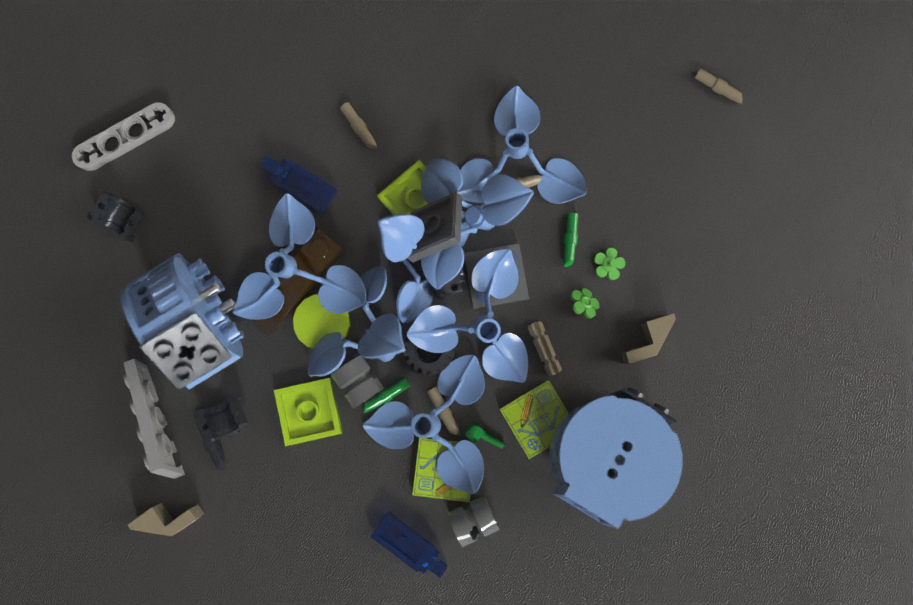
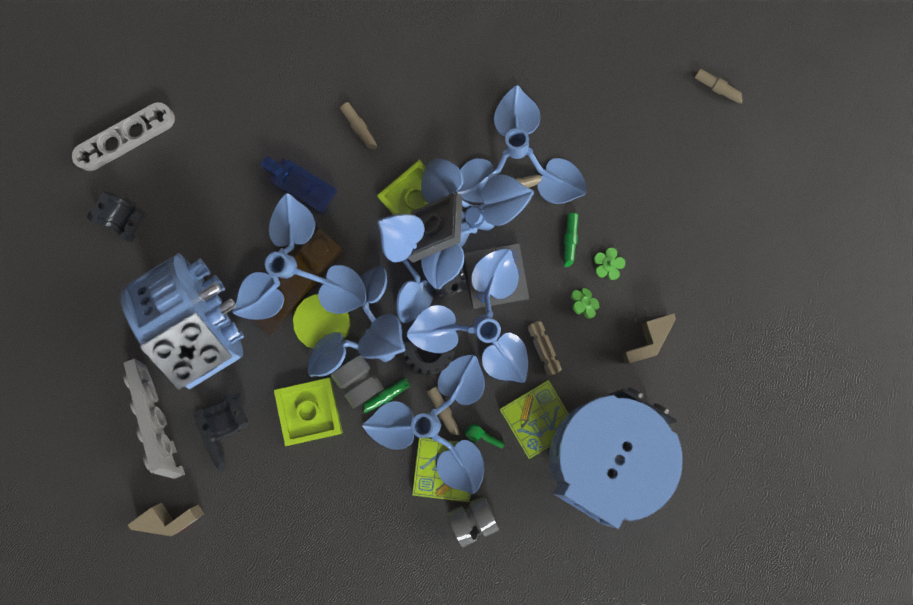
clear blue hinge [370,511,448,578] -> none

